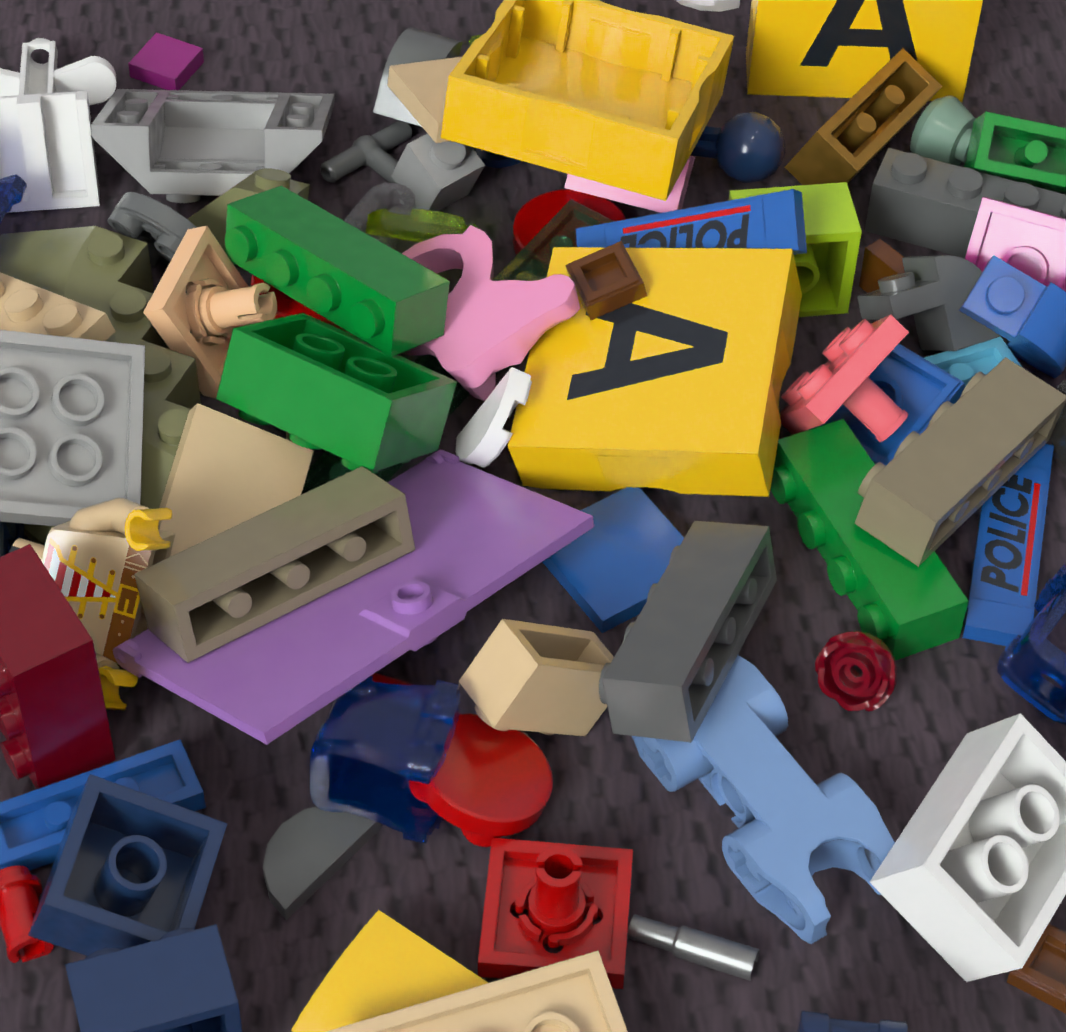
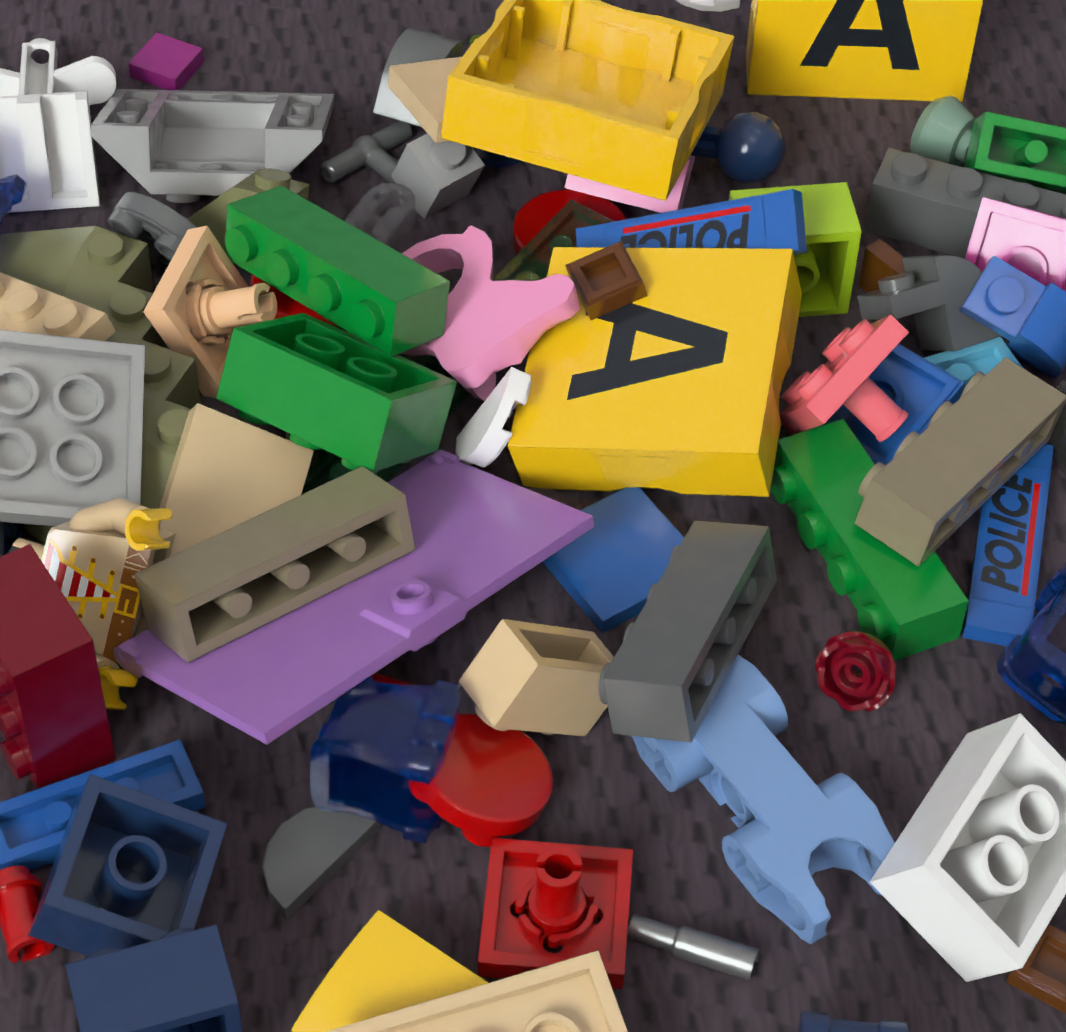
clear neon green tile [366,208,480,243] -> none
pearl gold brick [784,48,942,185] -> none

